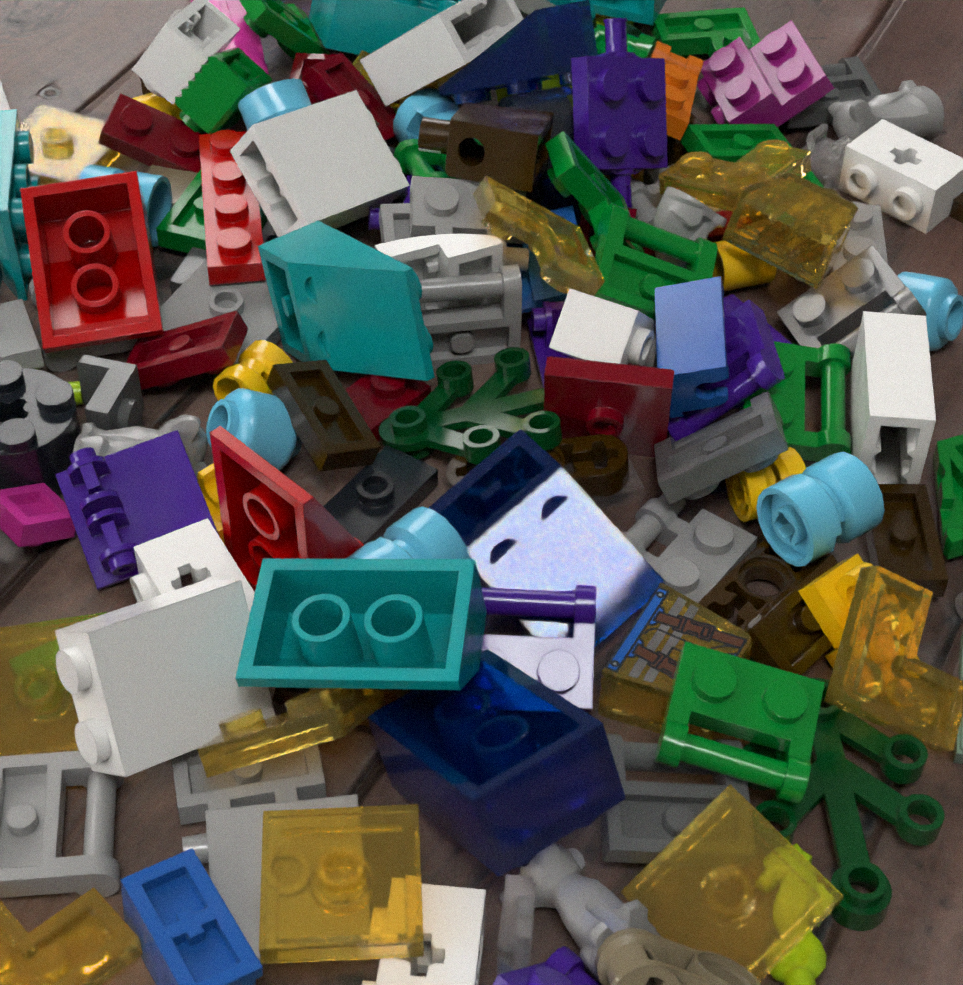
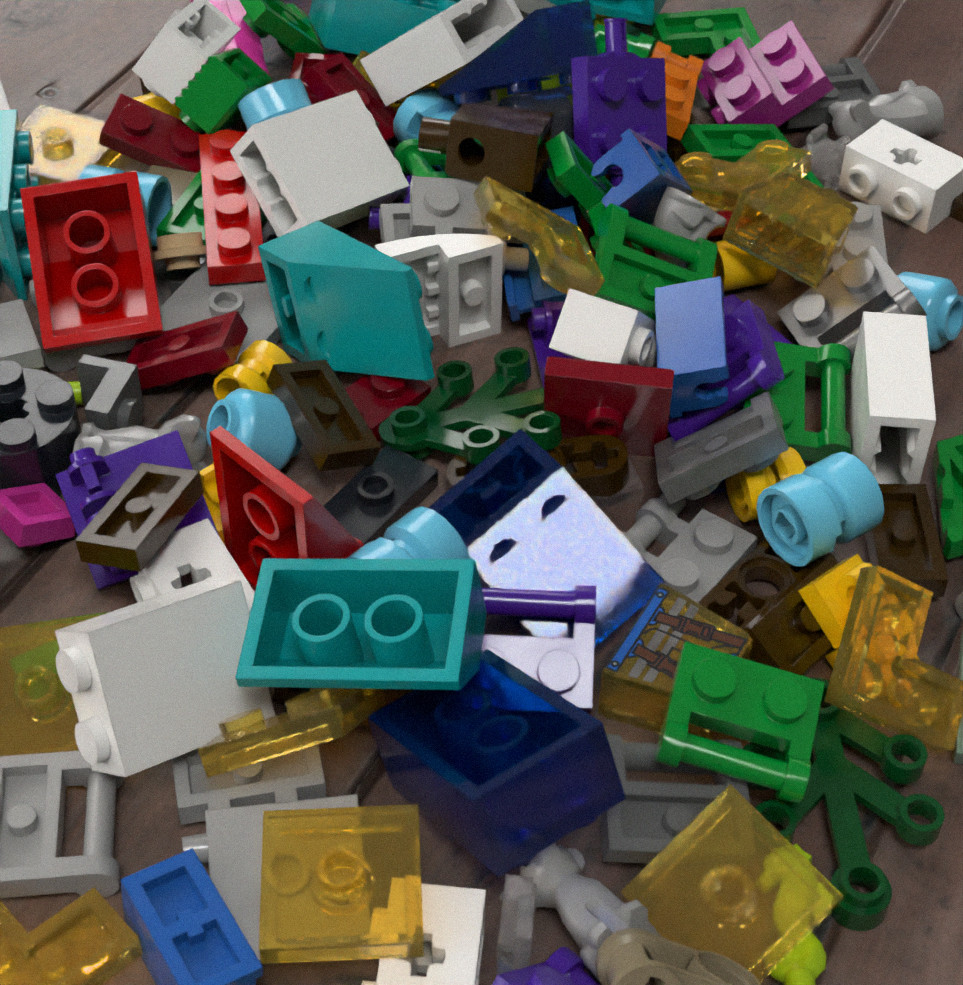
light grey plate [417,264,522,369] -> none
none -> dark brown plate [75,463,204,572]
none -> tan plate [153,232,206,271]
none -> blue hinge [591,128,693,224]

